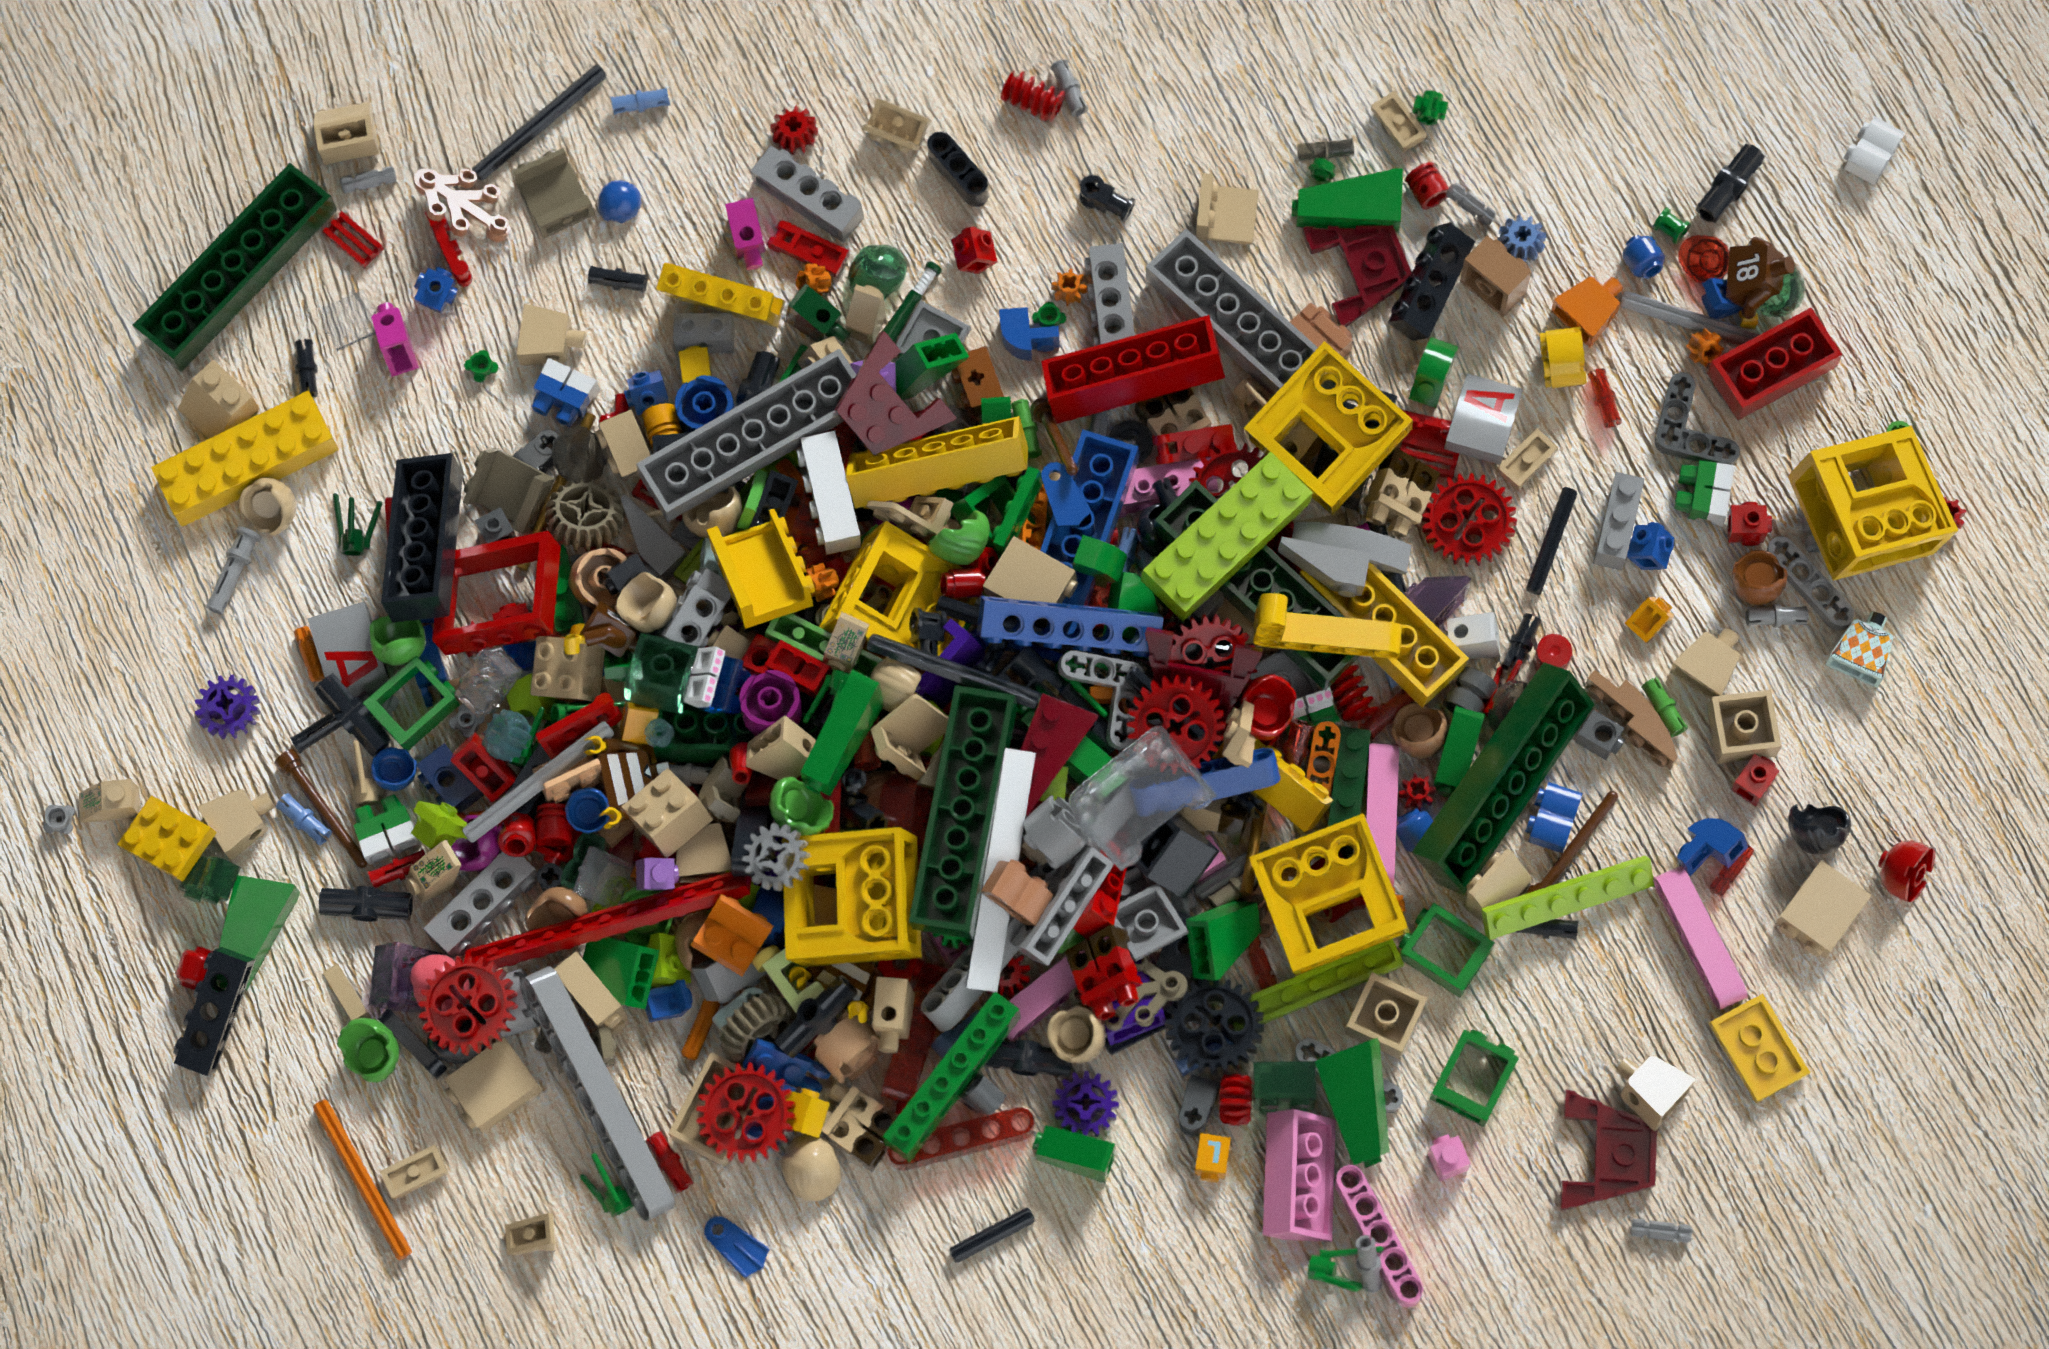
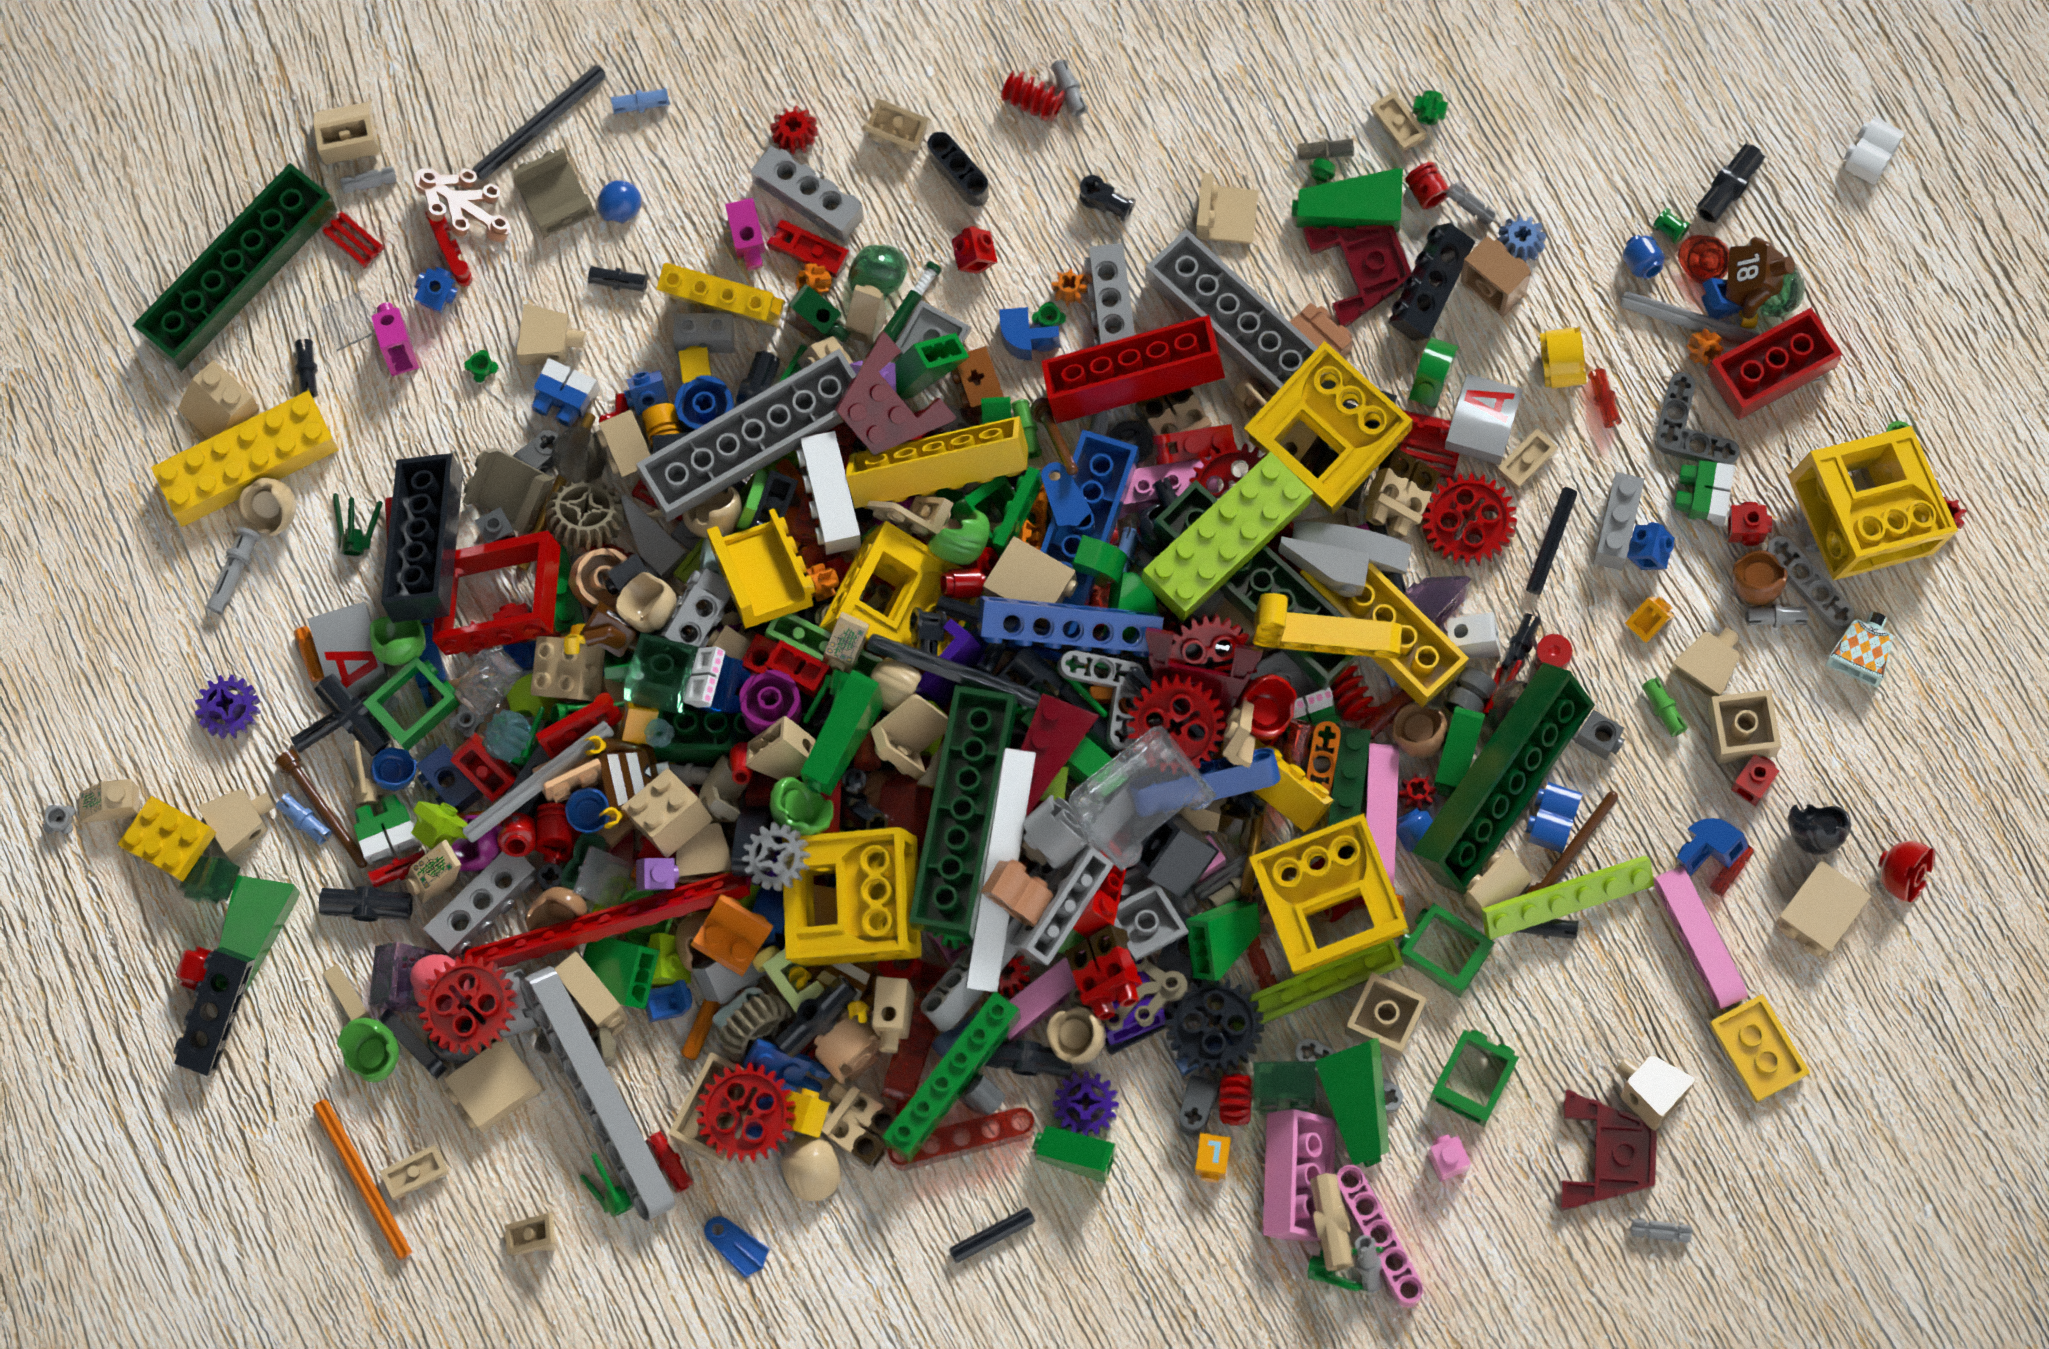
orange torso [1551,276,1623,348] -> none
medium nougat slope [1585,670,1678,770] -> none
none -> tan piece [1310,1173,1354,1271]

